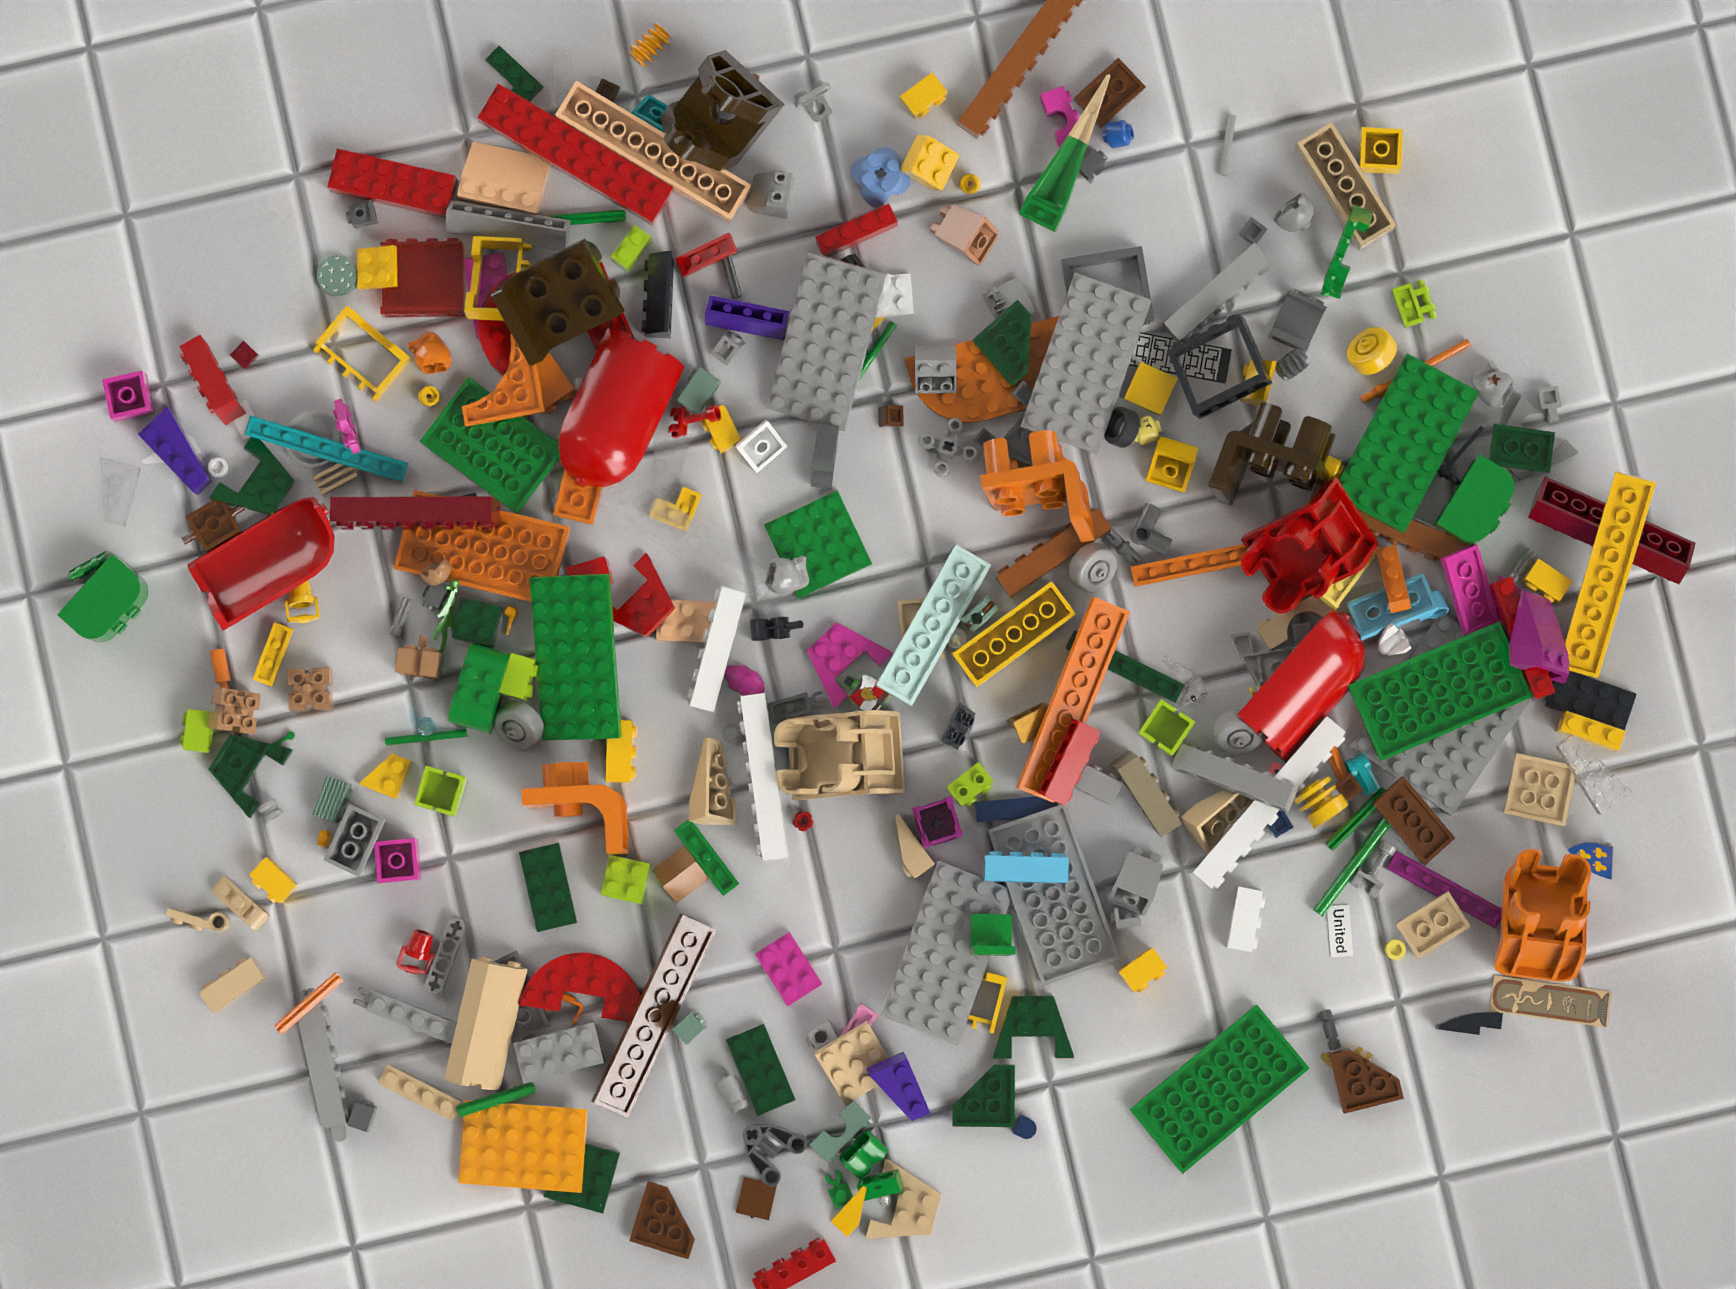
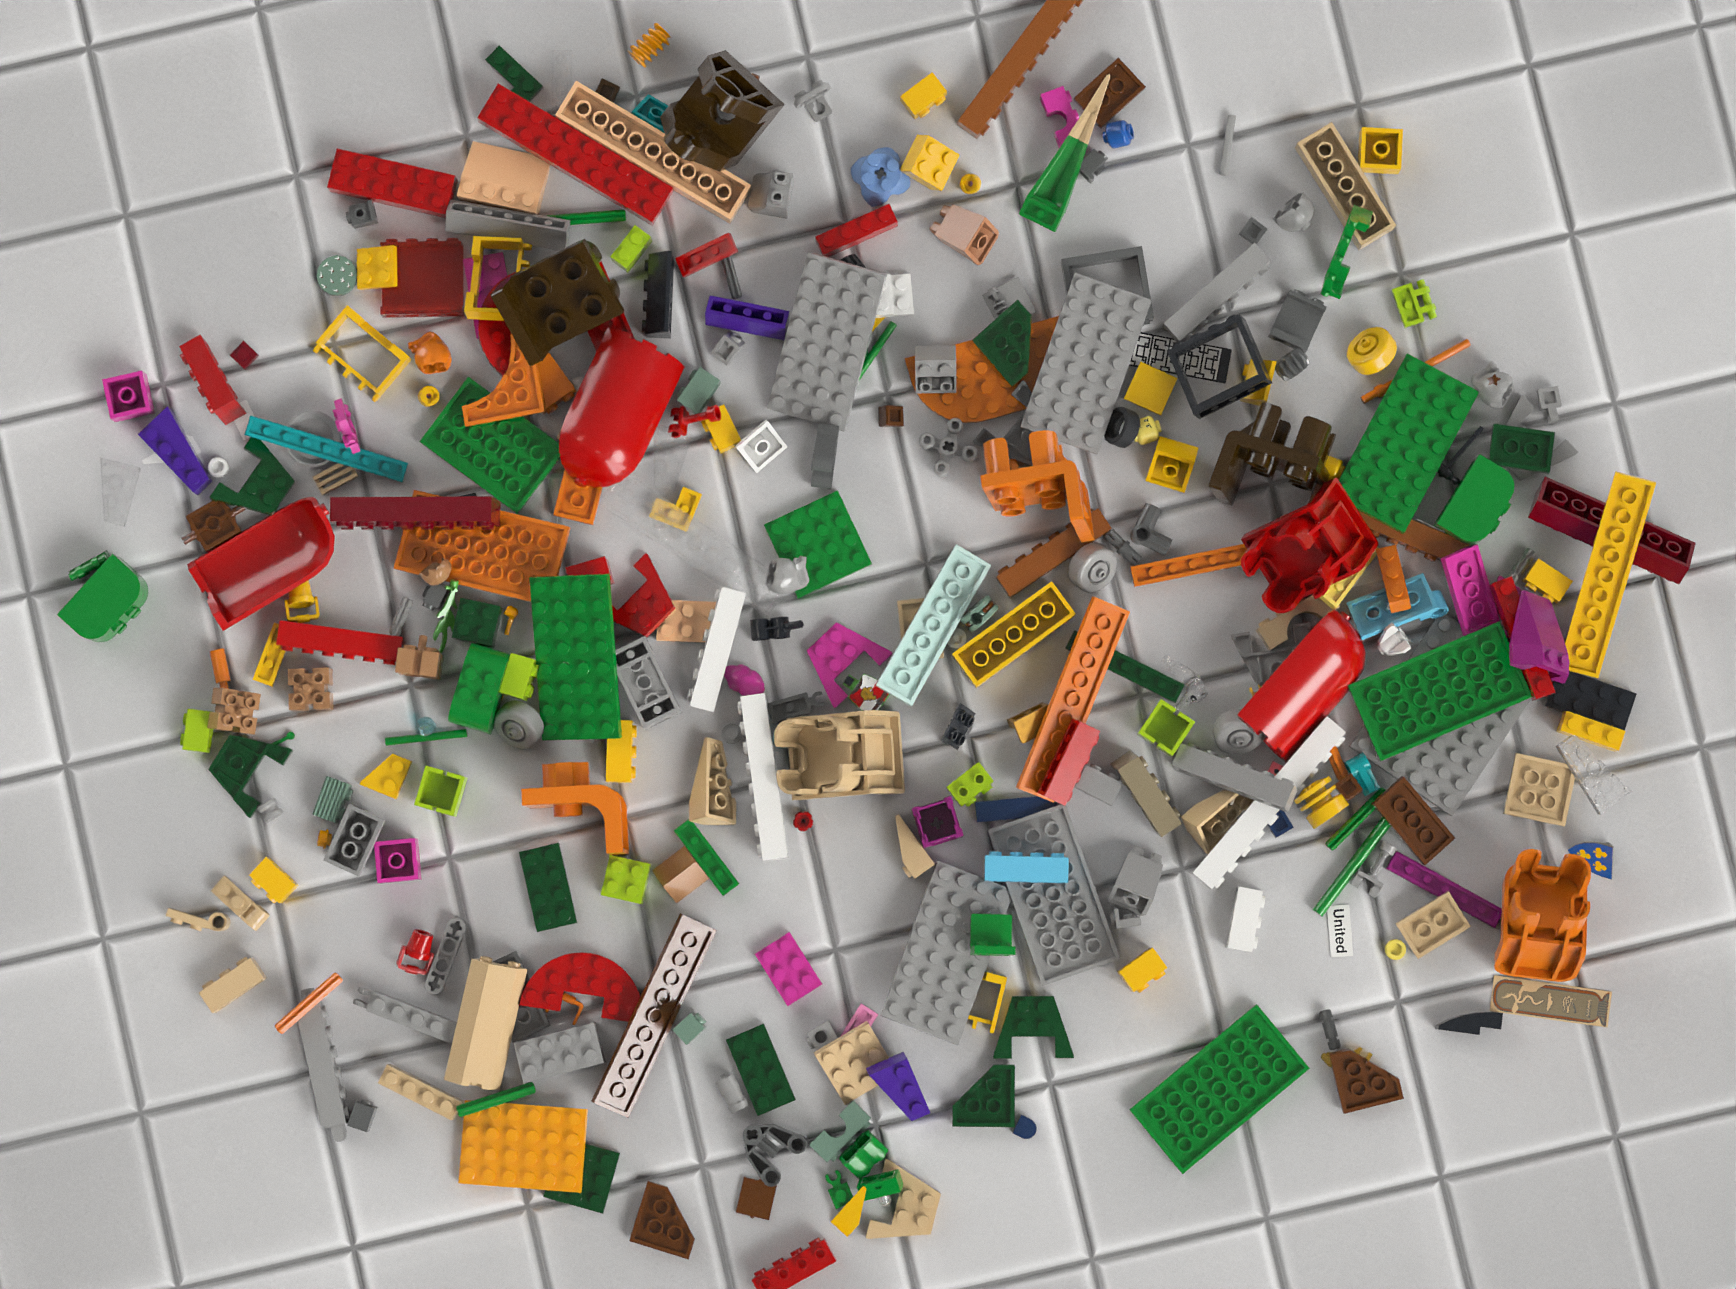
none -> red brick [276,620,404,665]
none -> light grey plate [615,636,682,730]

